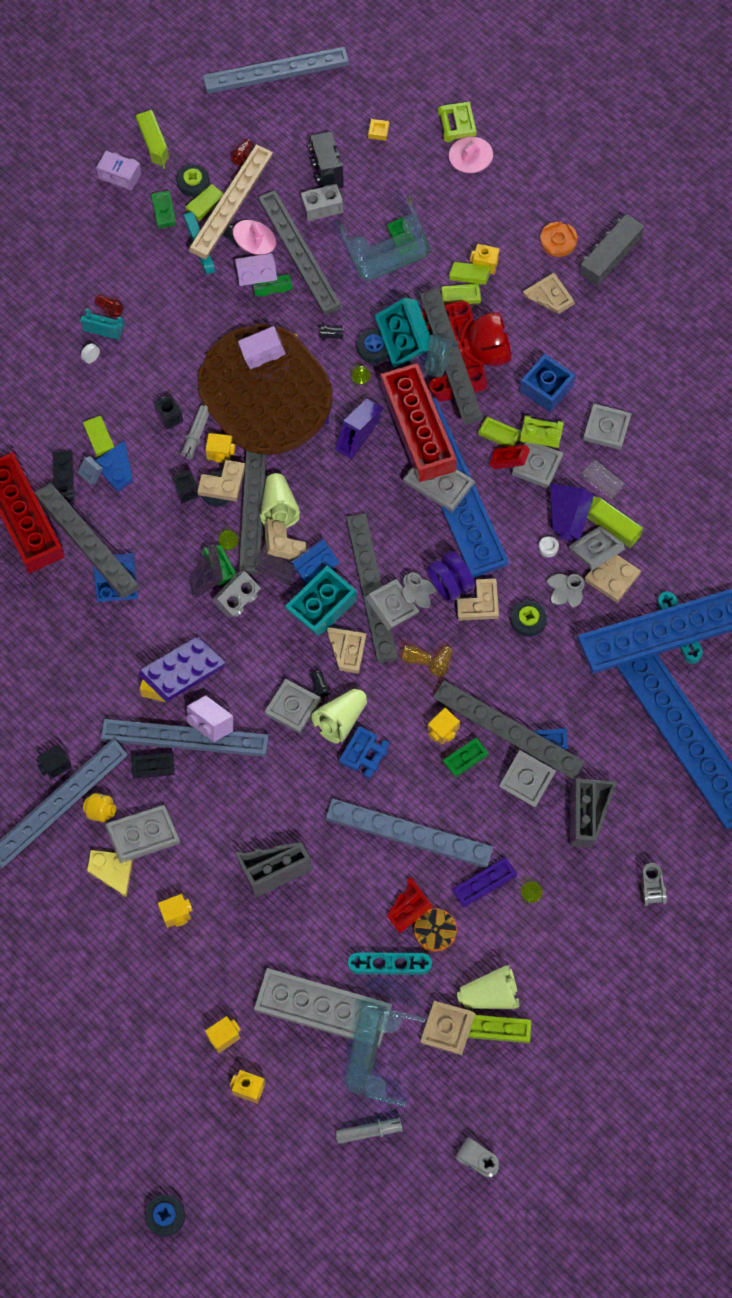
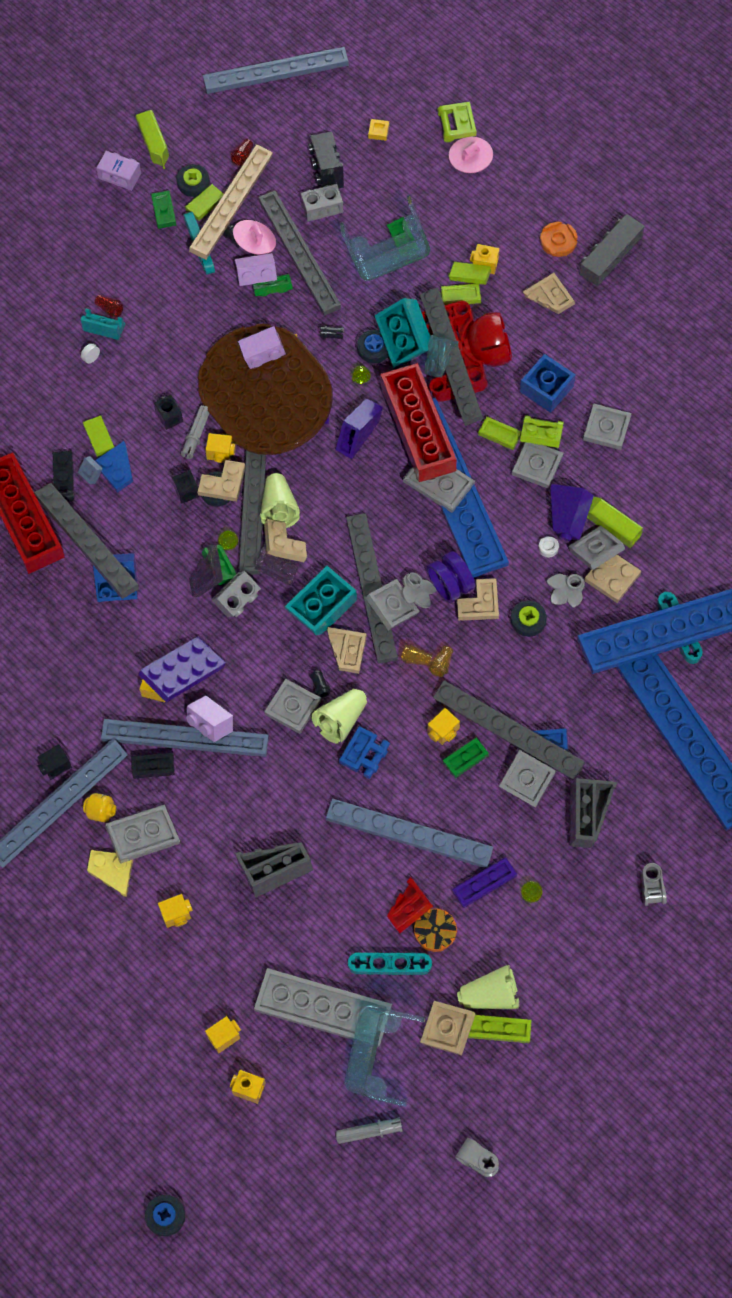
blue plate [290,539,340,585] -> none
red plate [489,445,530,470] -> none
clear tile [582,460,625,499] -> none

